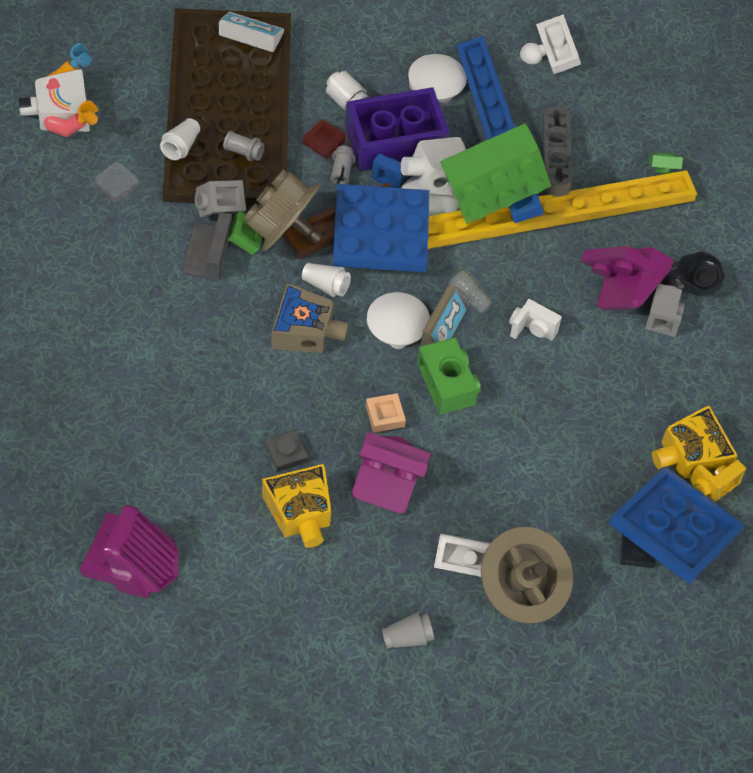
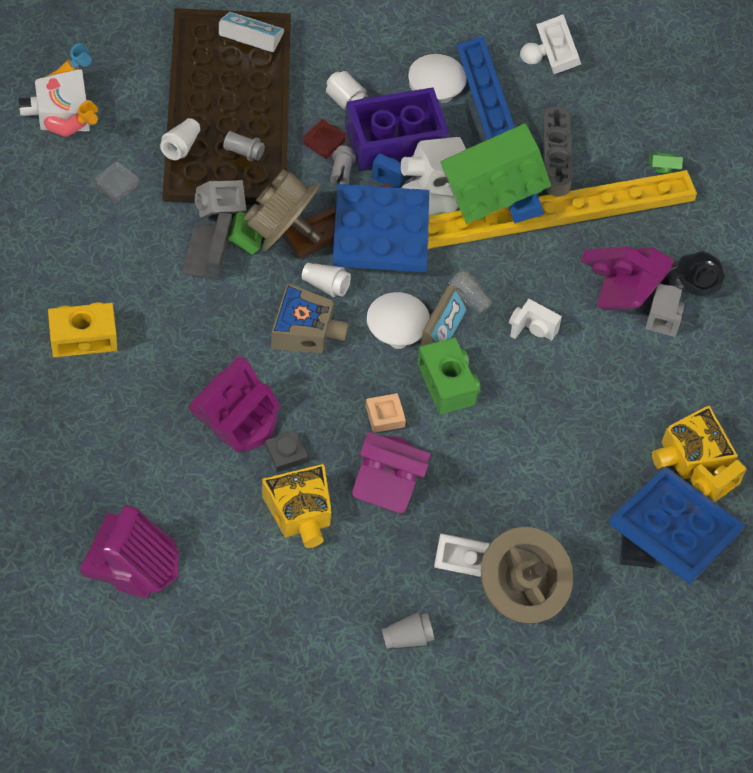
none -> yellow brick [48,302,118,357]
none -> magenta piece [189,356,281,453]

